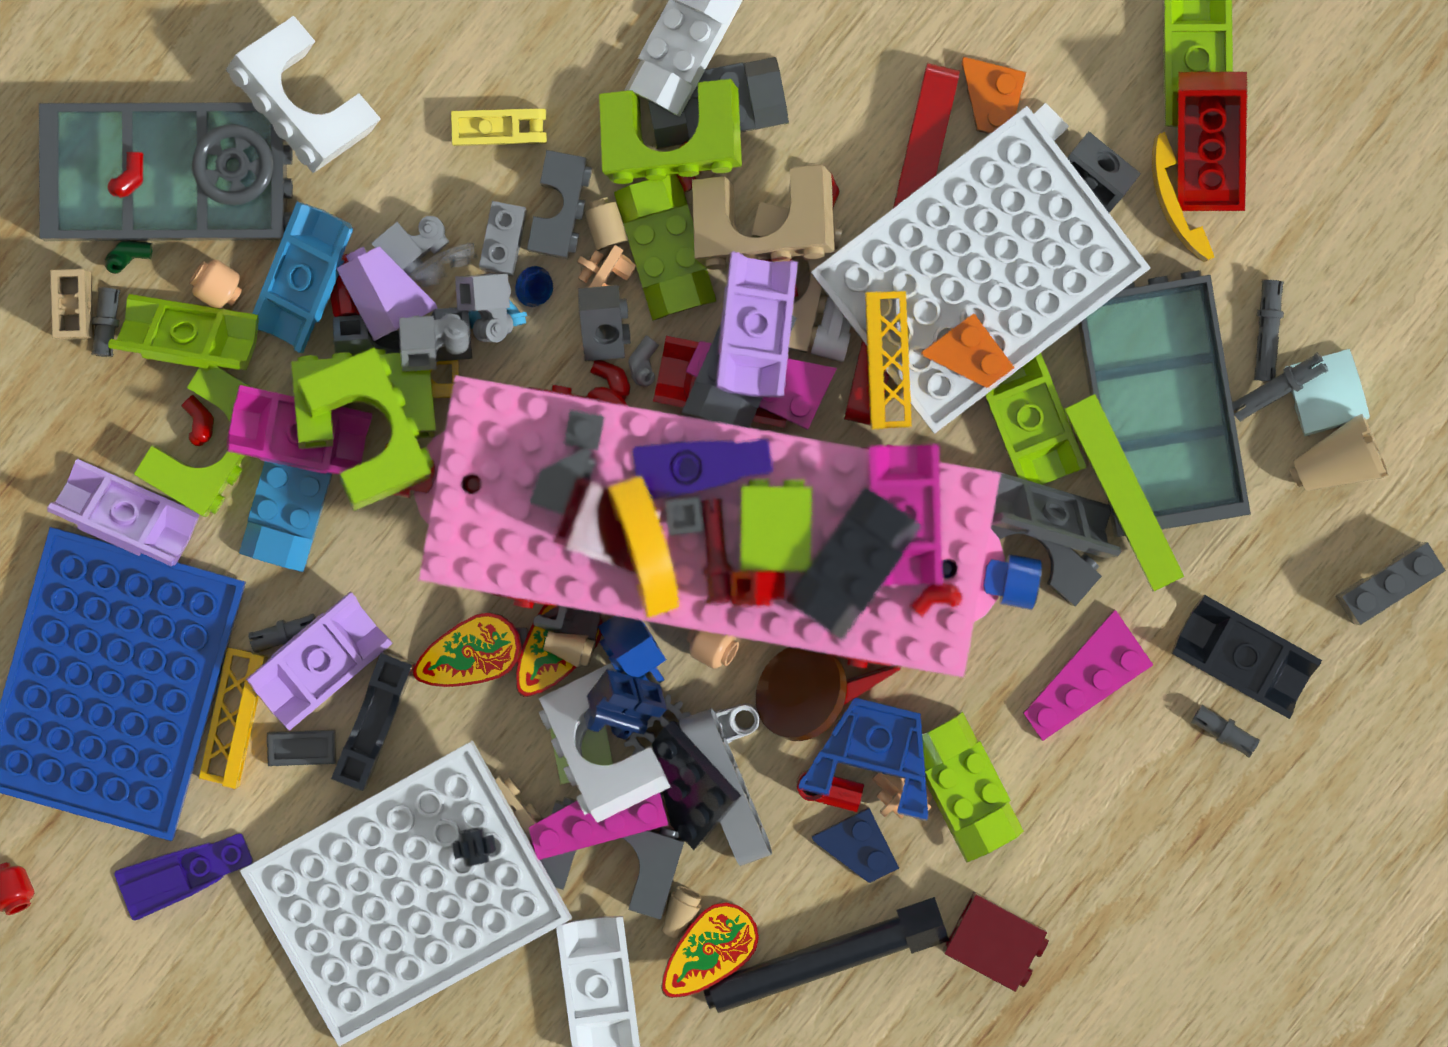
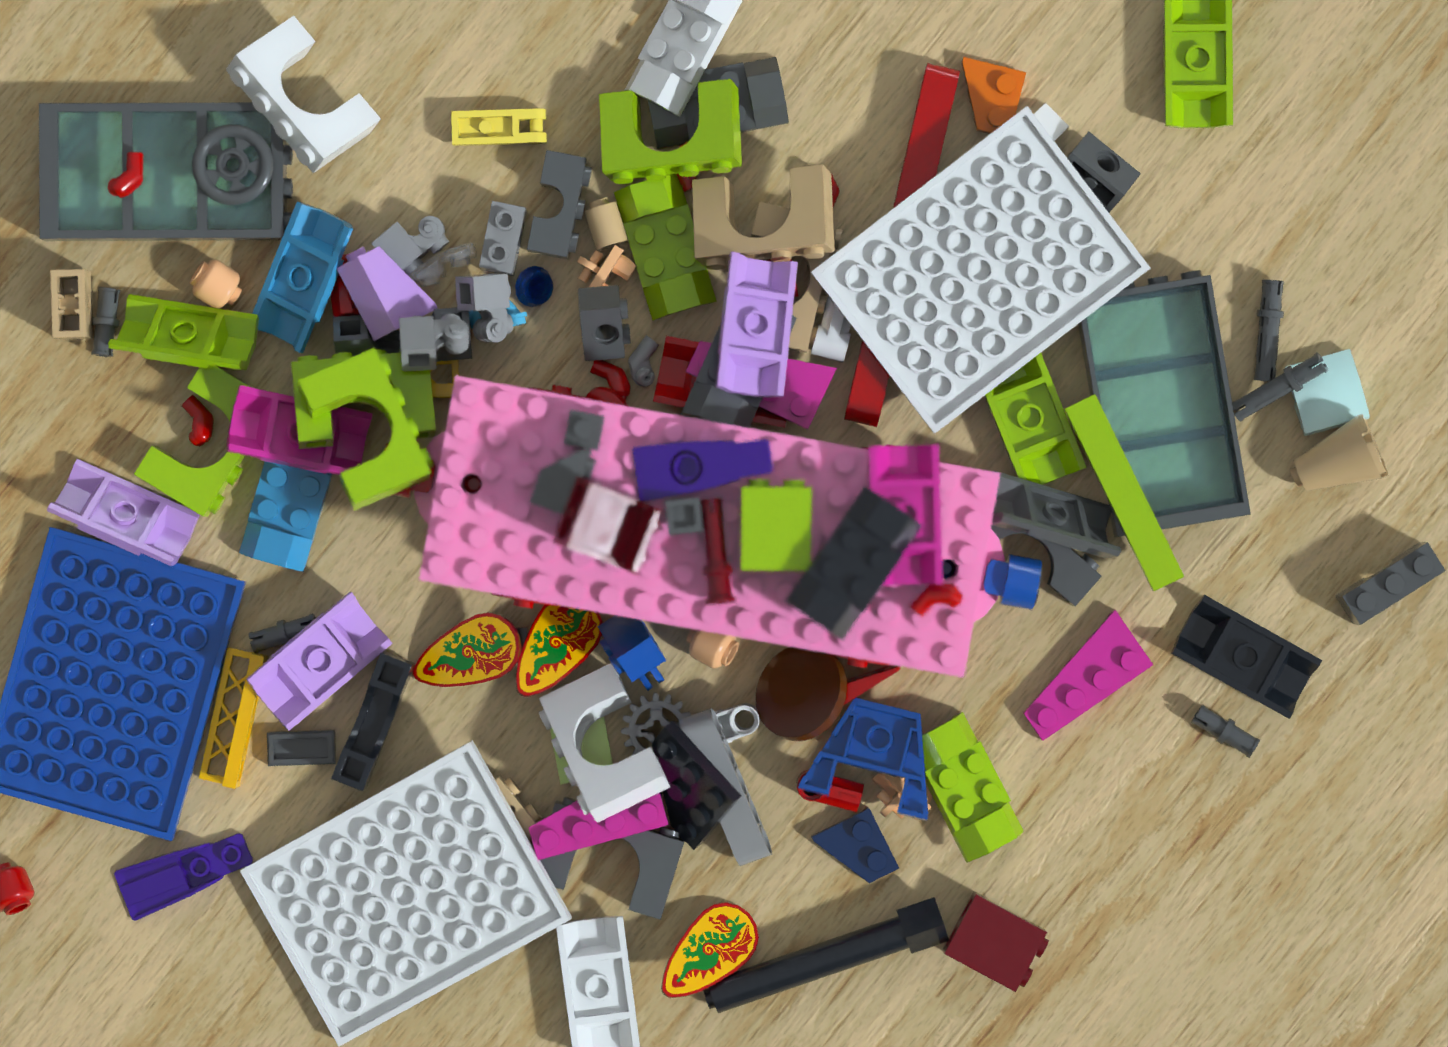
dark green arm [105,241,153,274] -> none
black gear [452,827,496,866] -> none
dark grey slope [533,605,602,641] -> none
tan cone [543,631,596,668] -> none
dark blue hips [584,669,667,740] -> none
yellow slope [607,476,680,618] -> none
tan cone [662,886,702,939] -> none
red brick [731,571,786,607] -> none
yellow fence [865,291,912,429] -> none
orange wing [921,313,1015,388] -> none
yellow slope [1152,132,1215,262] -> none
red slope [1178,71,1247,211] -> none

